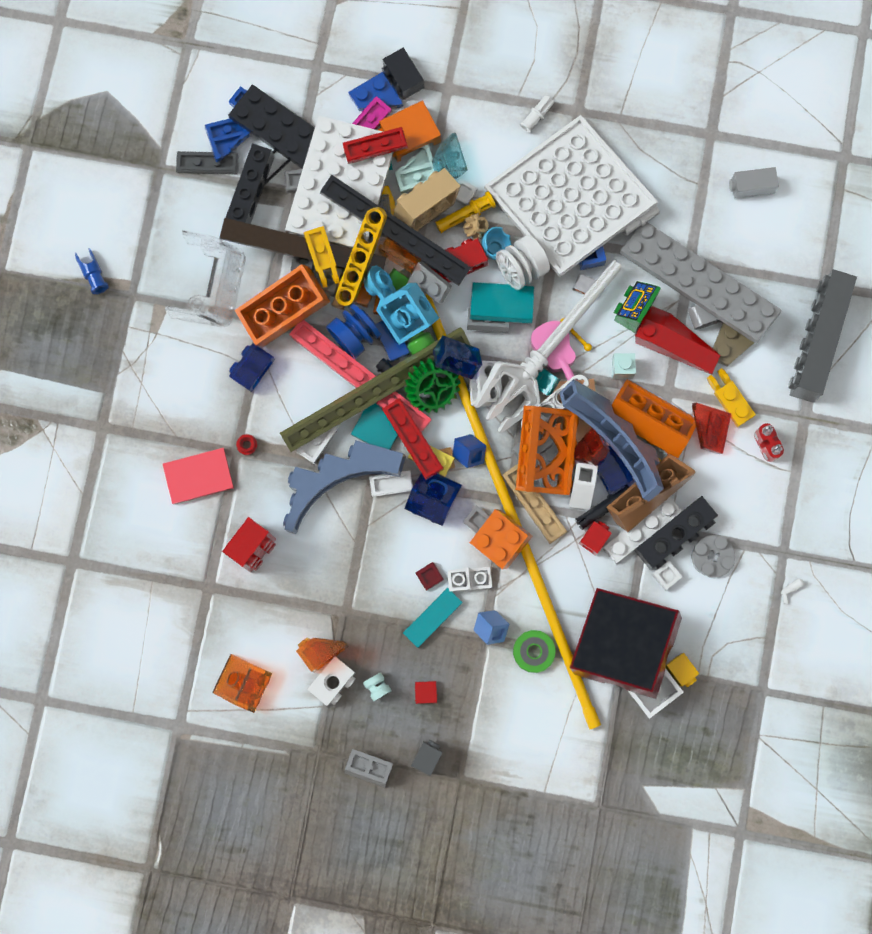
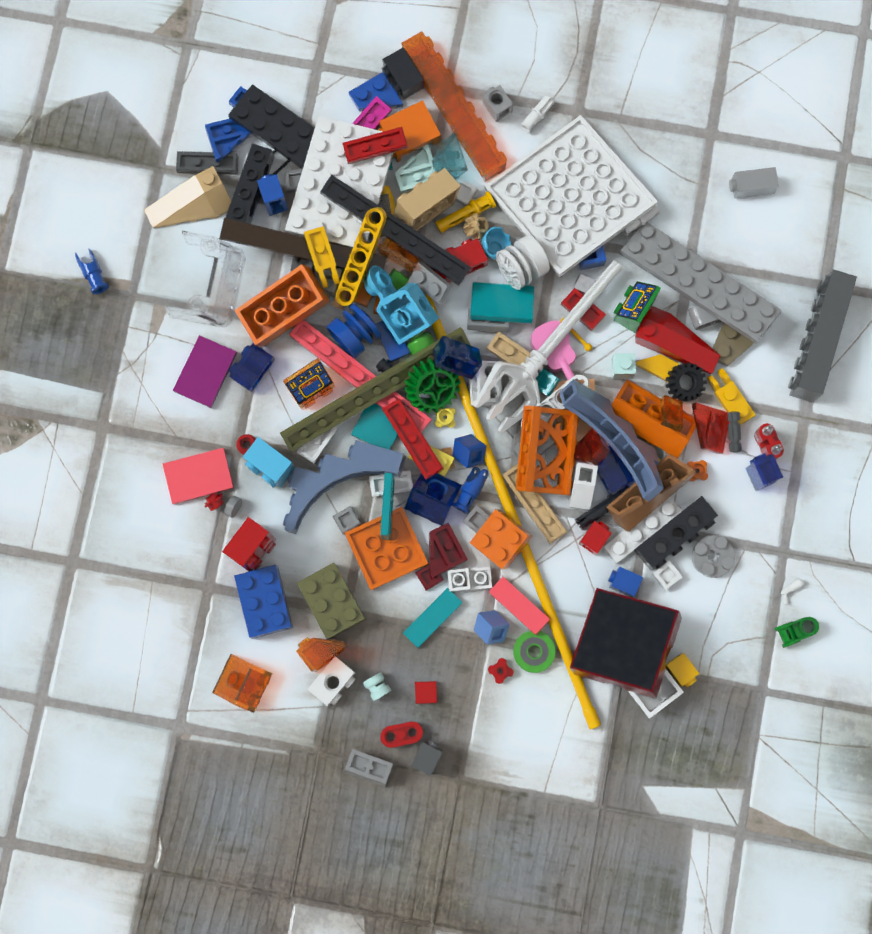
none -> tan wedge [144,166,231,228]
none -> magenta tile [172,335,237,408]
none -> red plate [204,492,225,511]
none -> light grey tile [224,496,242,518]
none -> blue brick [234,565,294,639]
none -> medium azure brick [243,437,295,488]
none -> blue brick [257,174,288,216]
none -> slope [283,358,335,409]
none -> olive brick [297,563,366,640]
none -> light grey tile [332,506,361,535]
none -> orange plate [345,506,428,591]
none -> teal tile [380,473,395,540]
none -> red plate [380,721,423,748]
none -> clear orange brick [401,31,507,182]
none -> dark red wing [429,522,468,579]
none -> light yellow plate [435,407,456,428]
none -> blue piece [452,467,489,514]
none -> light grey brick [483,85,513,122]
none -> tan hinge [486,332,545,368]
none -> red plate [488,658,514,684]
none -> coral tile [489,577,550,635]
none -> red plate [561,288,606,331]
none -> blue brick [608,567,643,598]
none -> yellow tile [635,354,679,383]
none -> clear orange tile [661,395,683,432]
none -> black tyre [665,363,707,402]
none -> orange plate [686,460,708,482]
none -> dark grey axle [727,411,742,453]
none -> clear blue brick [745,453,783,491]
none -> green piece [775,617,819,648]

